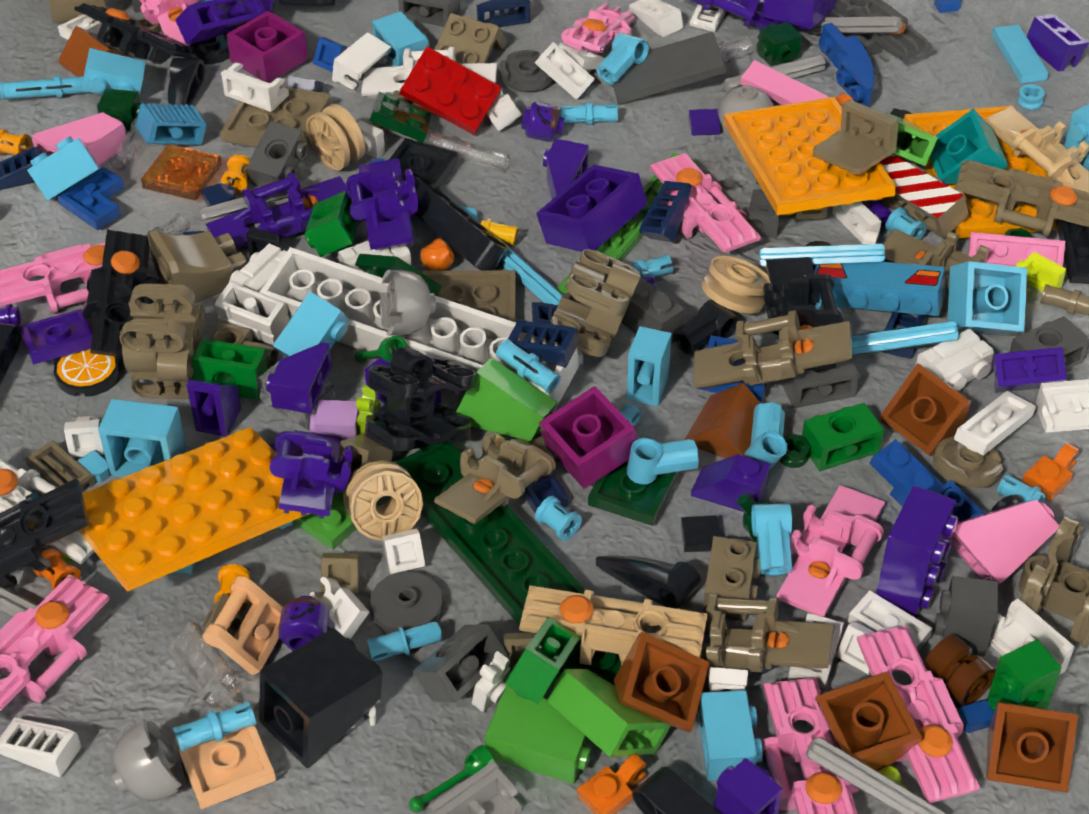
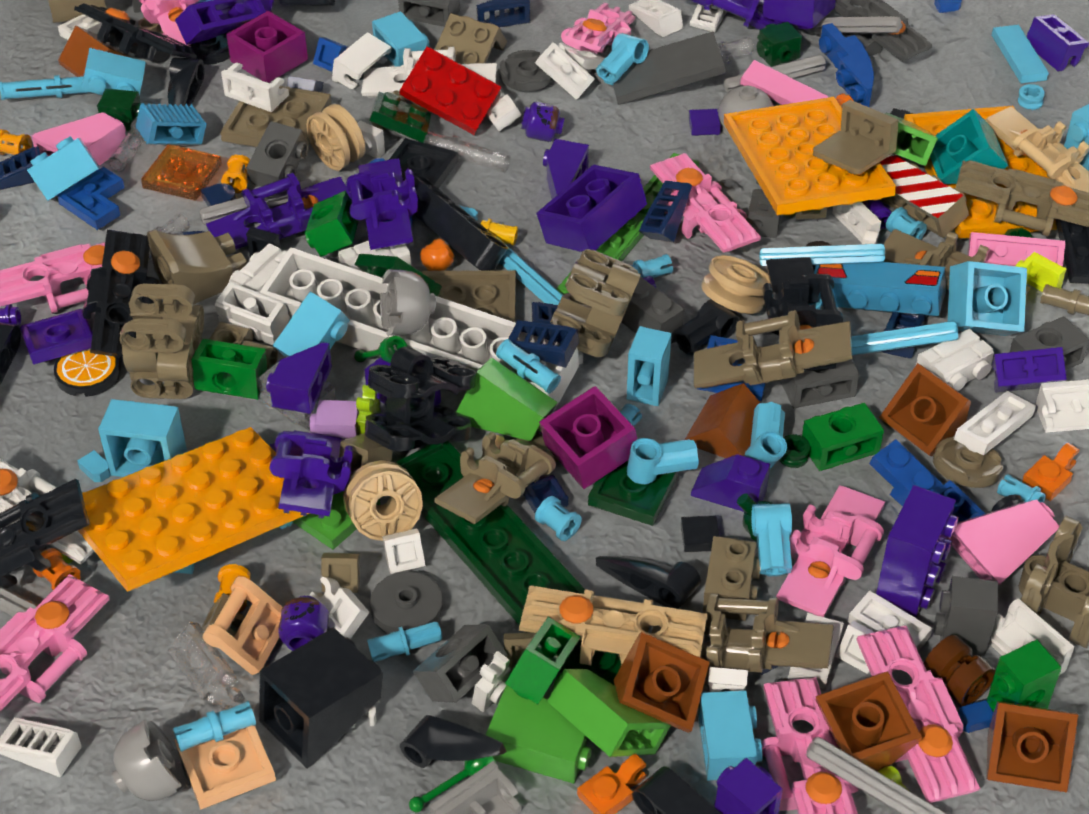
dark tan tile [25,440,96,492] -> none
white tile [64,416,104,458] -> none
dark purple slope [186,380,241,437] -> none
medium azure pin [560,102,618,125] -> none
none -> black piece [400,715,507,768]

